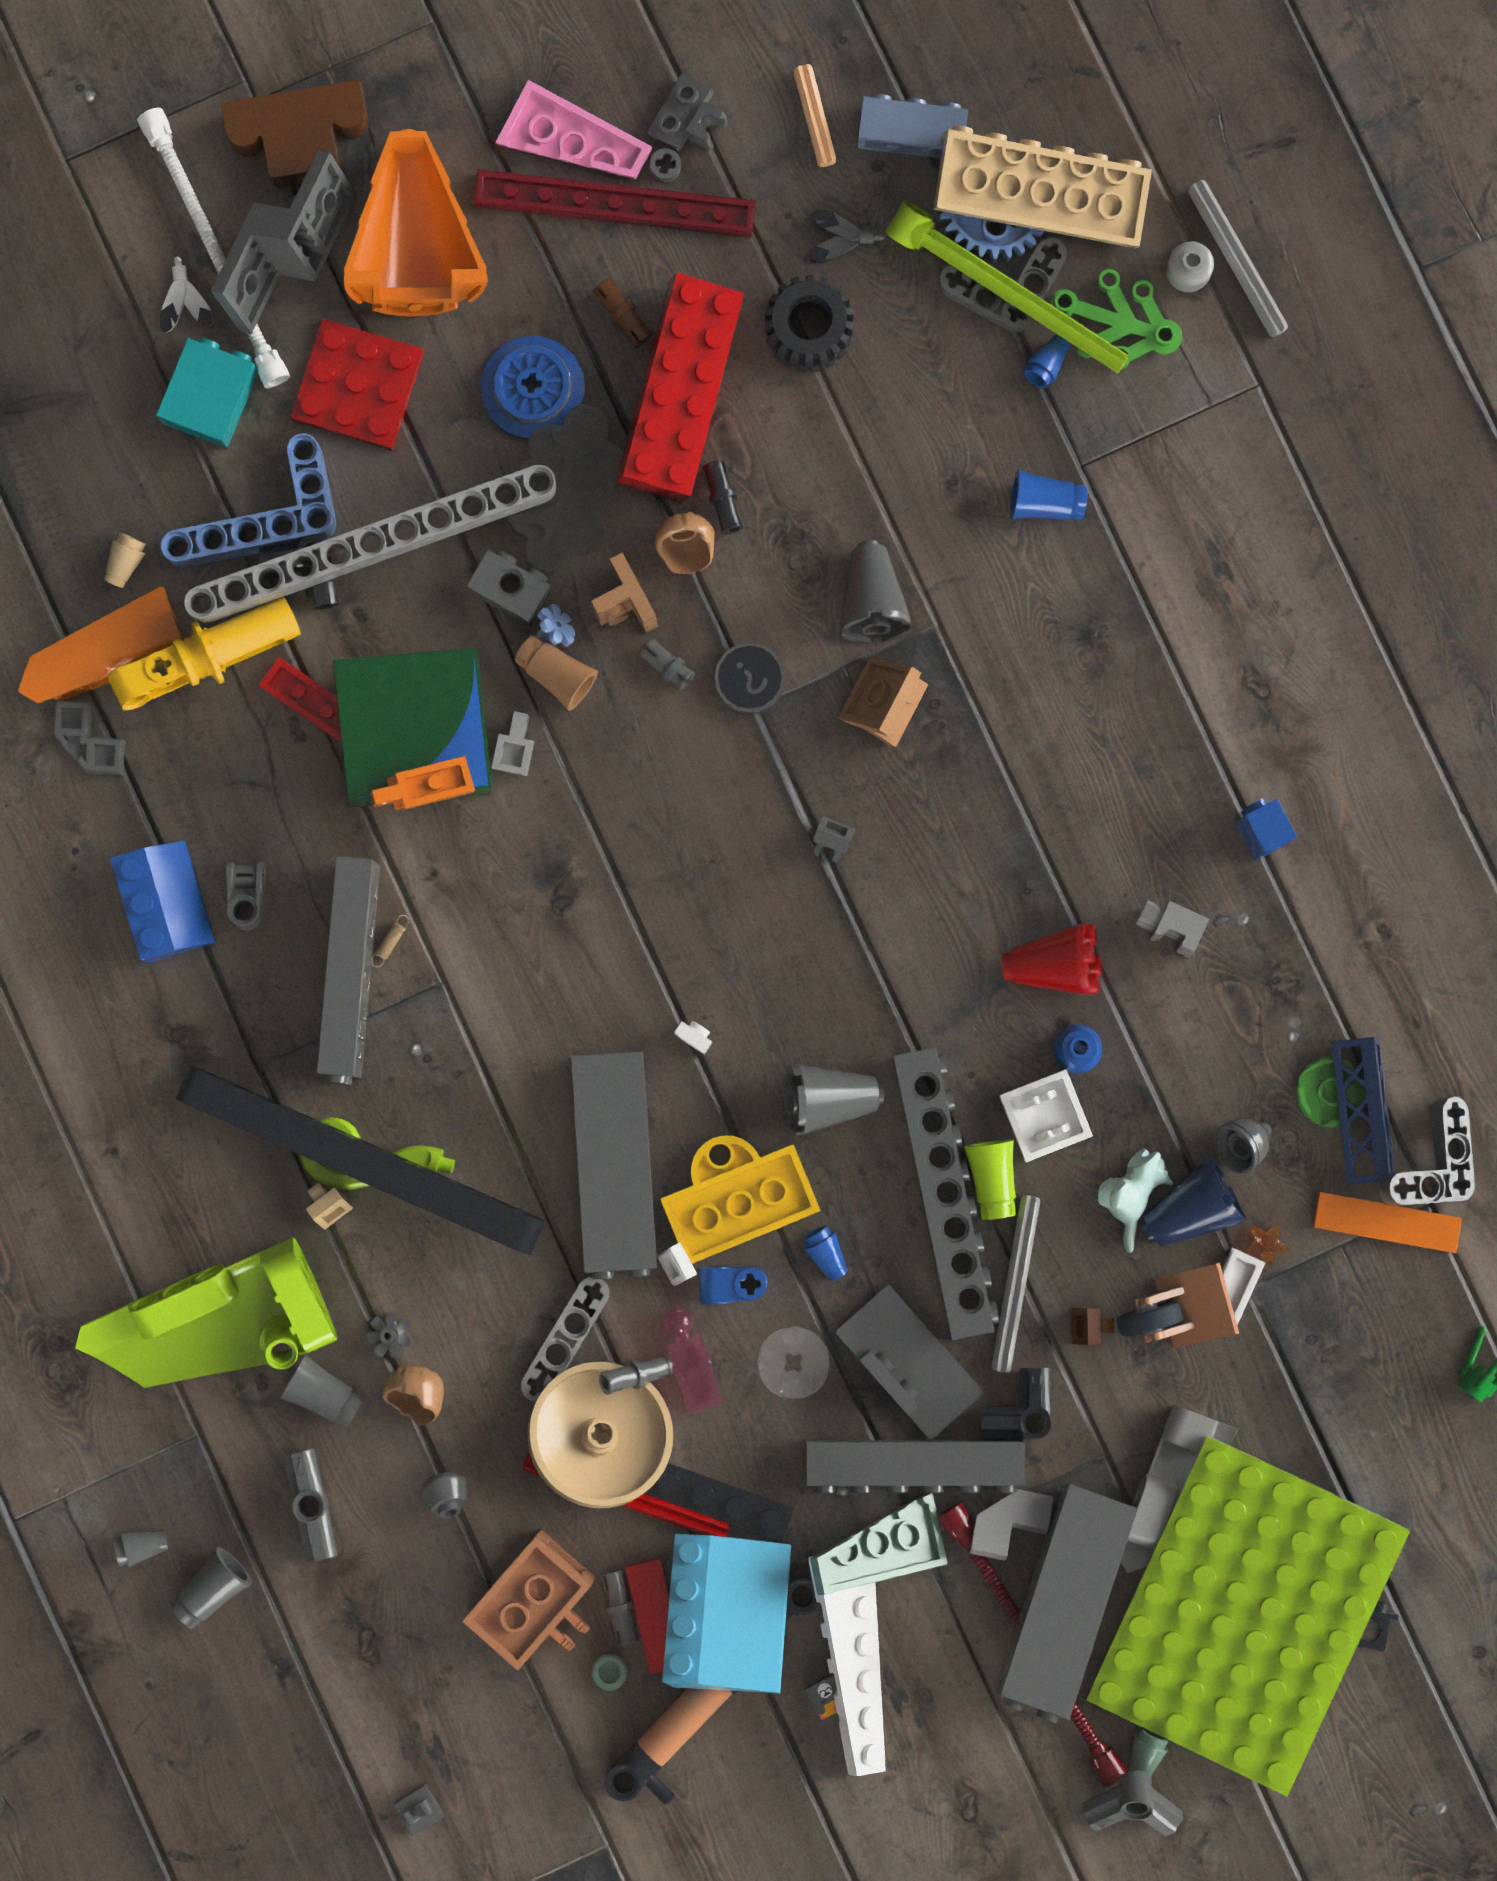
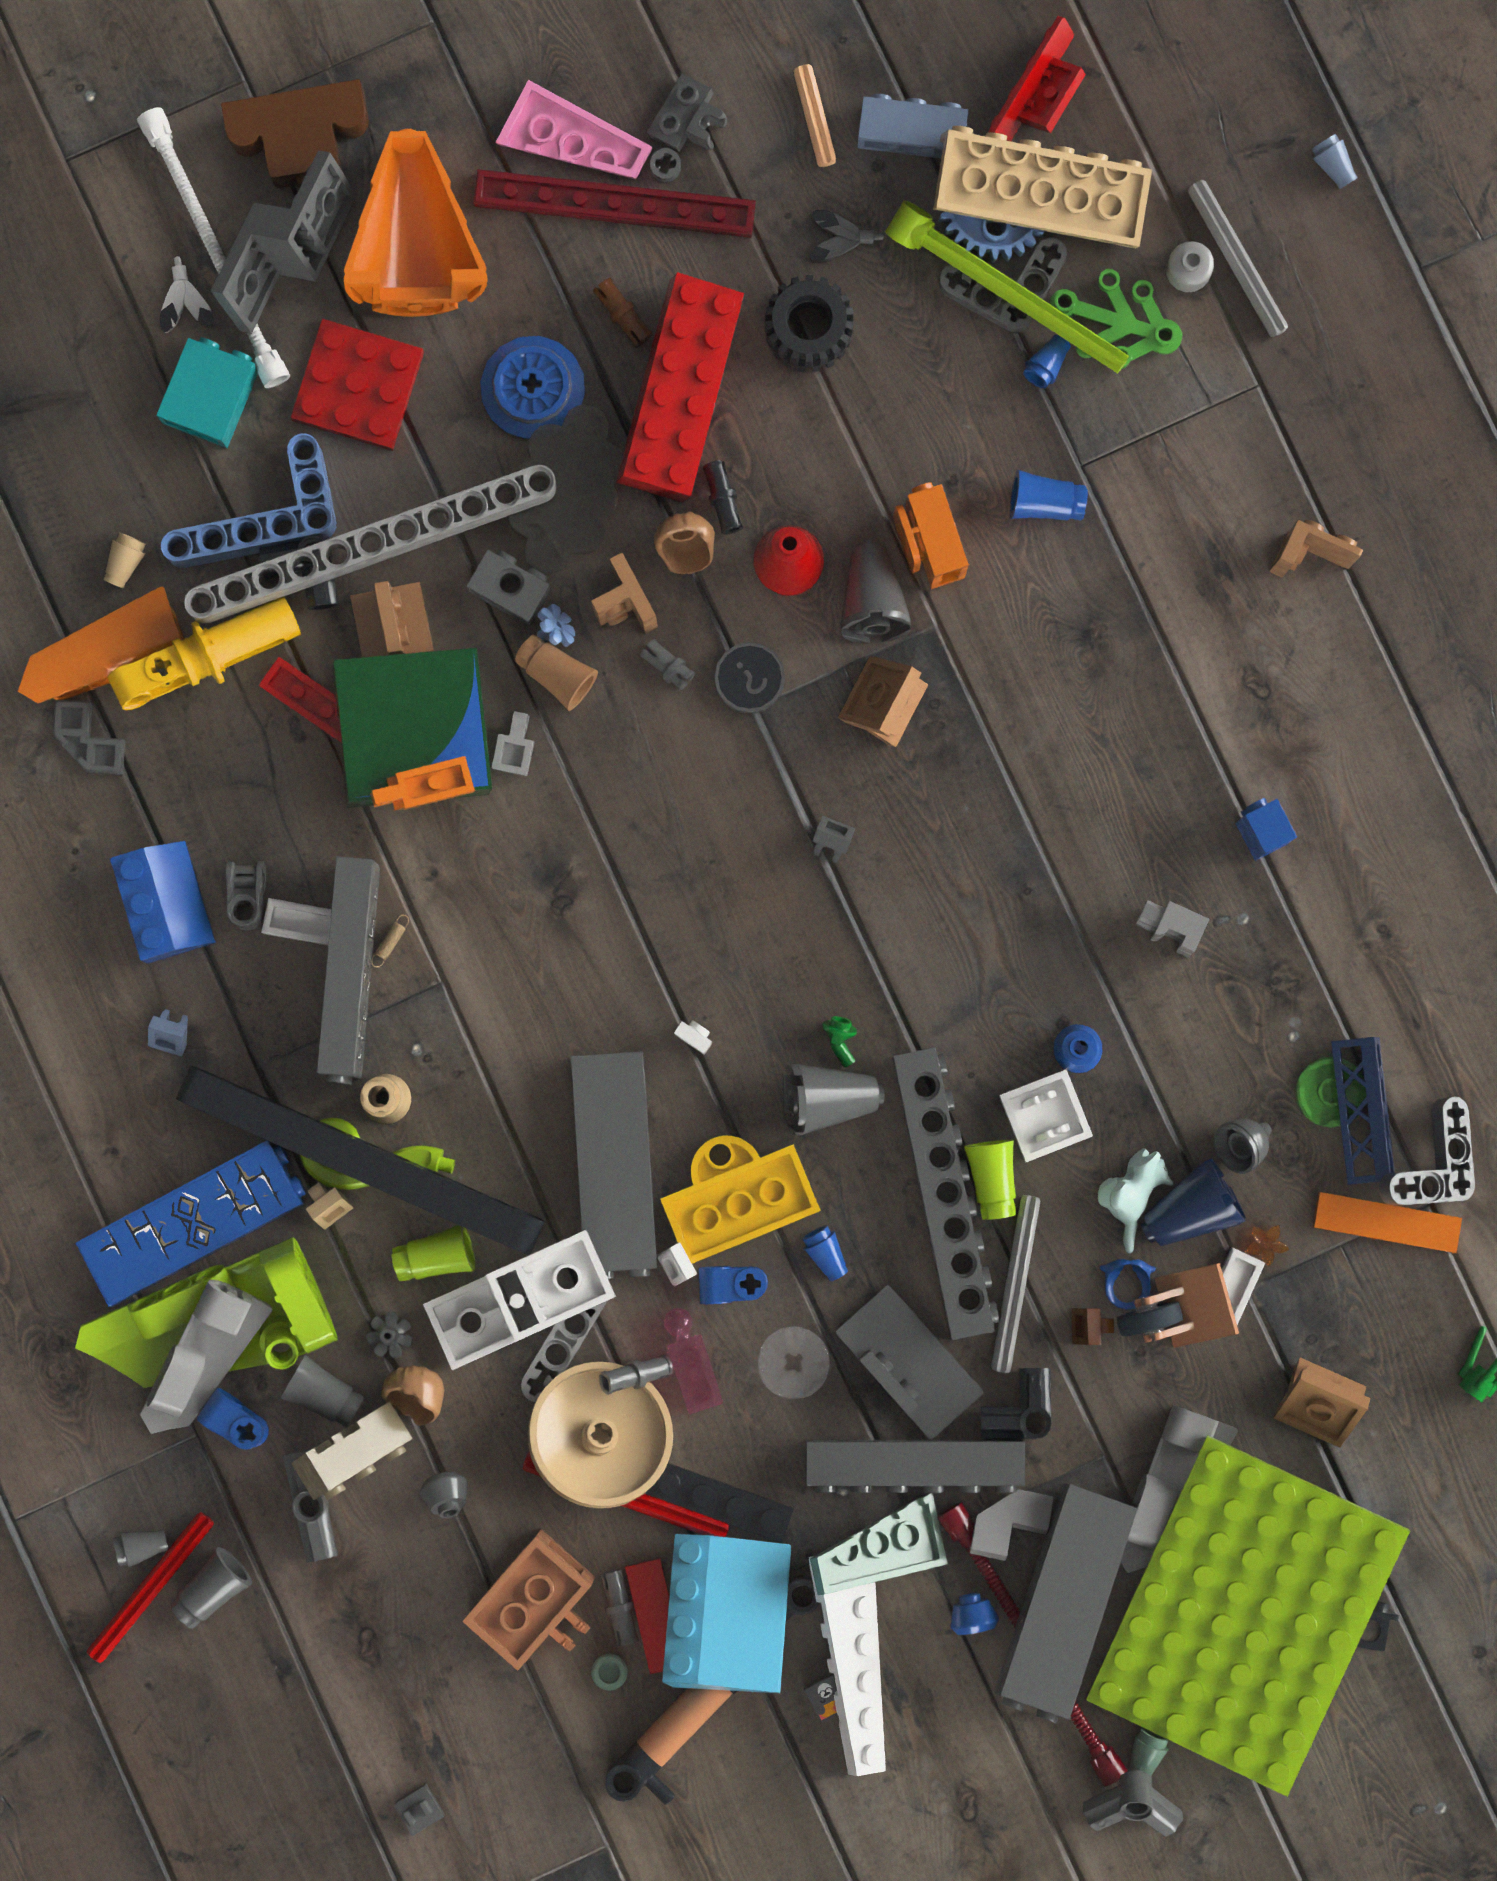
red cone [1002,924,1103,995] -> none
none -> blue brick [76,1140,307,1307]
none -> red axle [87,1512,214,1663]
none -> light grey panel [140,1279,272,1434]
none -> sand blue tile [148,1009,188,1057]
none -> blue piece [196,1388,269,1449]
none -> white tile [261,898,332,946]
none -> wedge [291,1402,413,1501]
none -> medium nougat bracket [350,581,434,657]
none -> tan plant [360,1074,411,1124]
none -> lime plant [391,1224,476,1281]
none -> white bracket [423,1230,616,1370]
none -> red cone [754,525,824,596]
none -> green plate [822,1016,857,1068]
none -> orange brick [893,483,969,589]
none -> blue cone [950,1593,999,1635]
none -> red bracket [988,16,1086,141]
none -> blue piece [1100,1259,1156,1310]
none -> medium nougat bracket [1269,519,1363,577]
none -> medium nougat bracket [1274,1357,1370,1448]
none -> sand blue cone [1311,134,1358,189]

